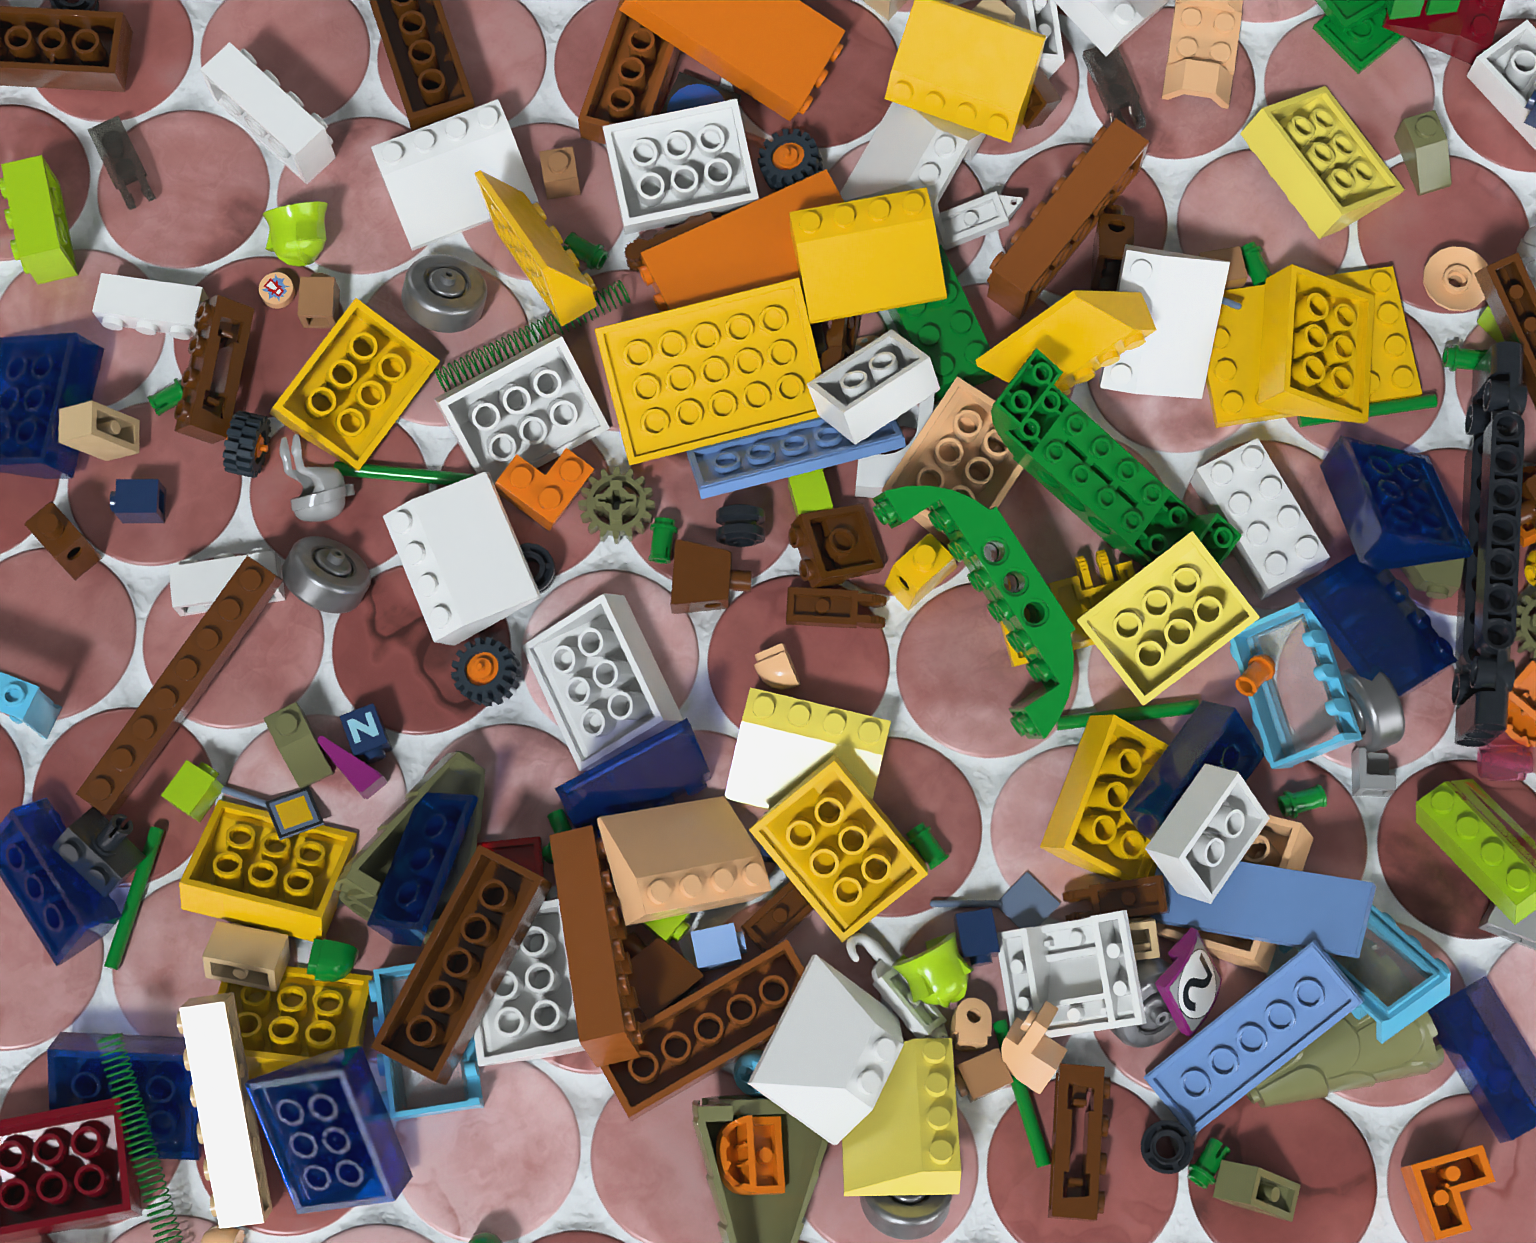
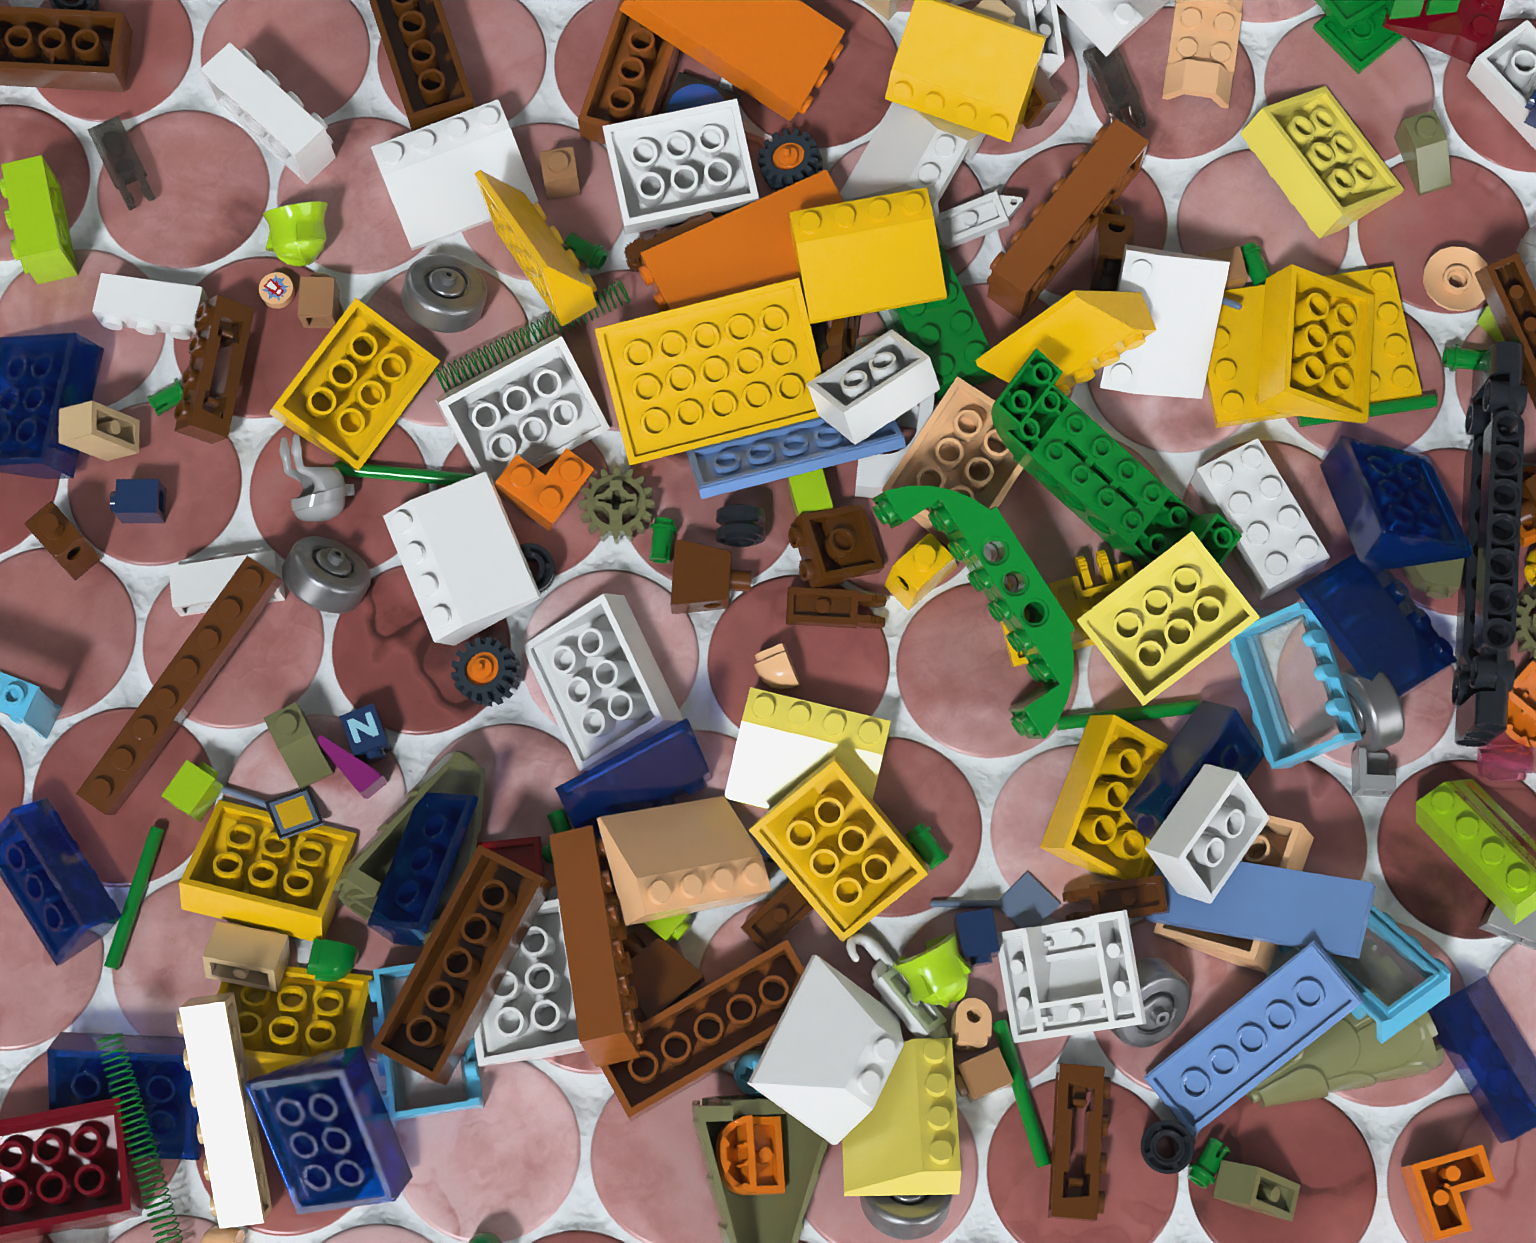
black brick [52,807,147,898] -> none
black wheel [223,411,271,478] -> none
light blue brick [690,923,747,972] -> none
light nougat brick [1001,1001,1068,1094] -> none
tan brick [1128,916,1160,960] -> none
slope [1155,927,1222,1037] -> none
orange pin [1235,654,1275,696] -> none
green pin [1277,784,1327,819] -> none

